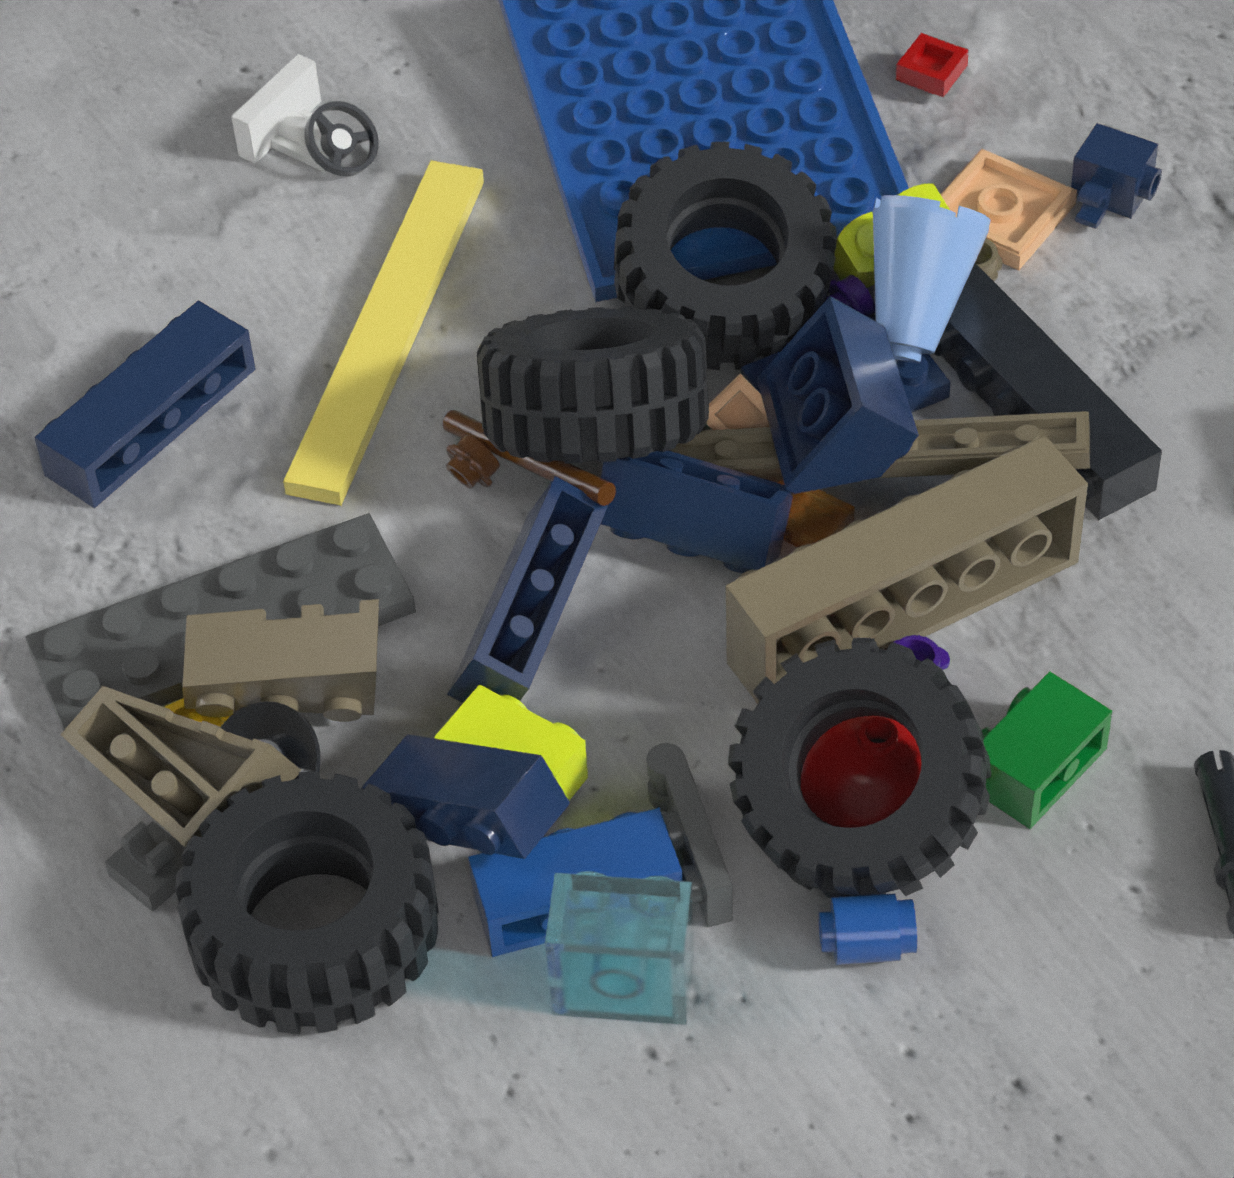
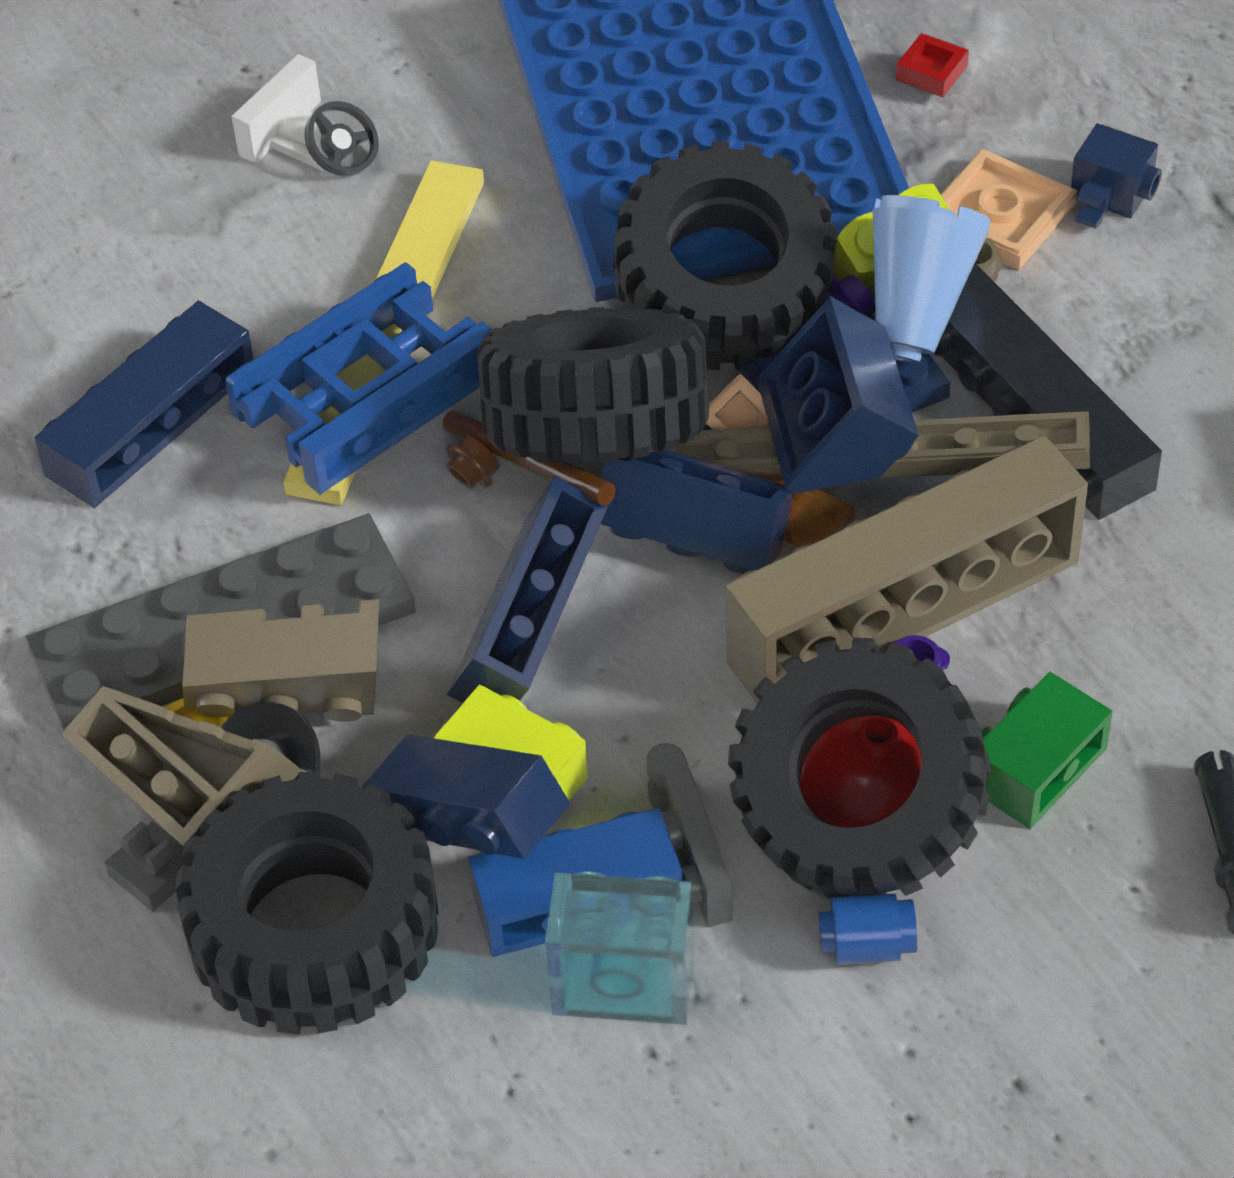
none -> blue fence [226,262,493,495]

